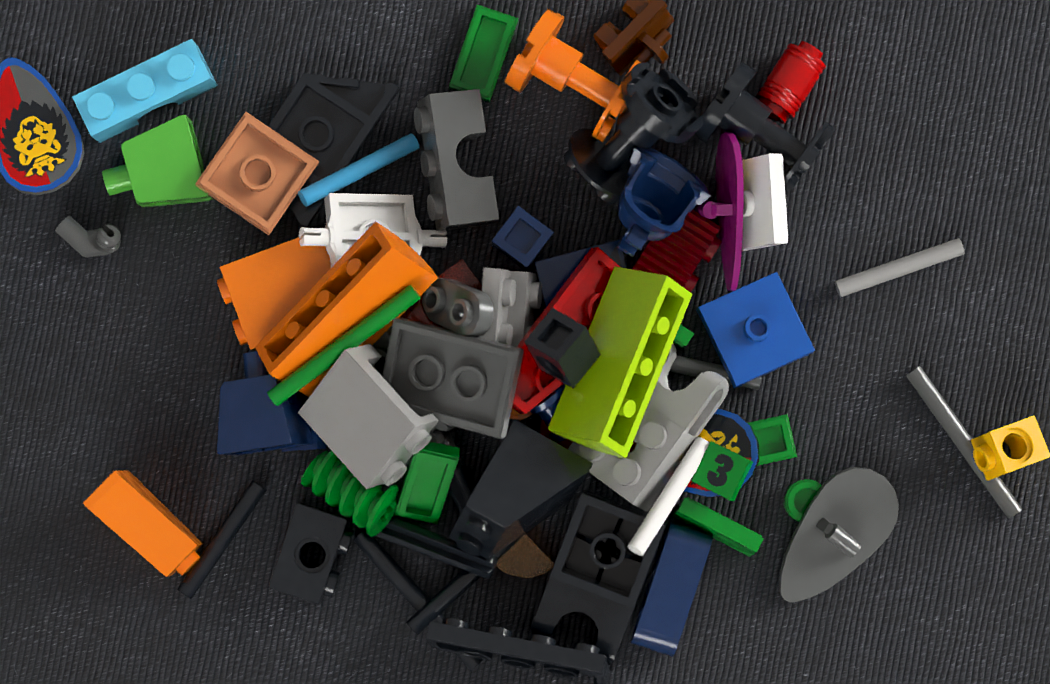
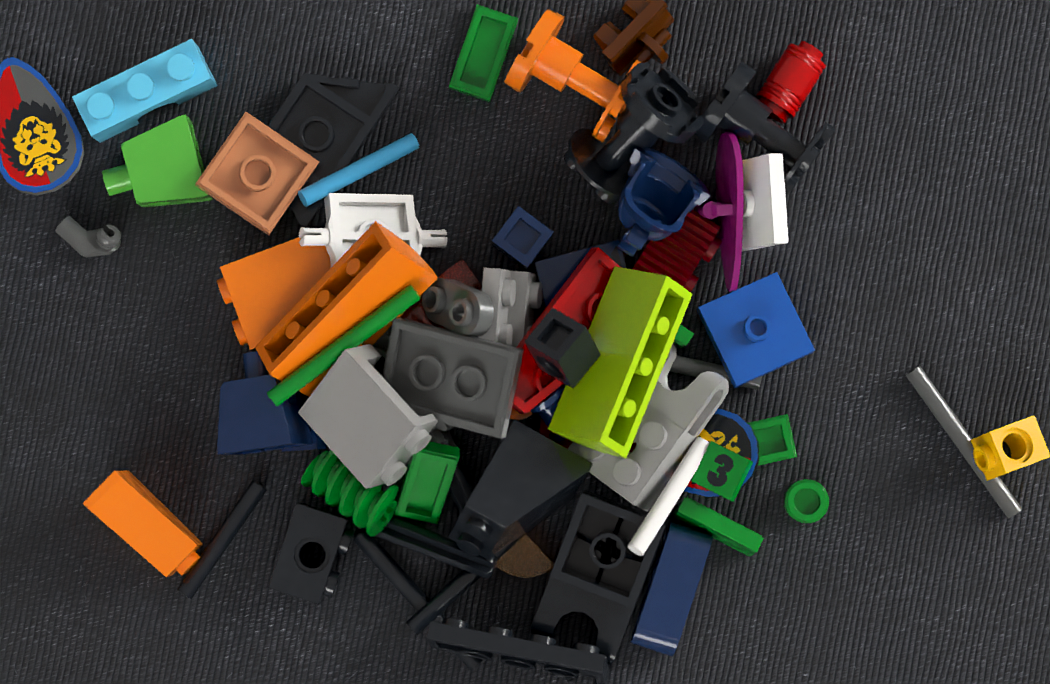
dark grey arch [414,89,499,231] -> none
dark grey shield [779,467,899,603] -> none
light grey bar [835,238,965,298] -> none

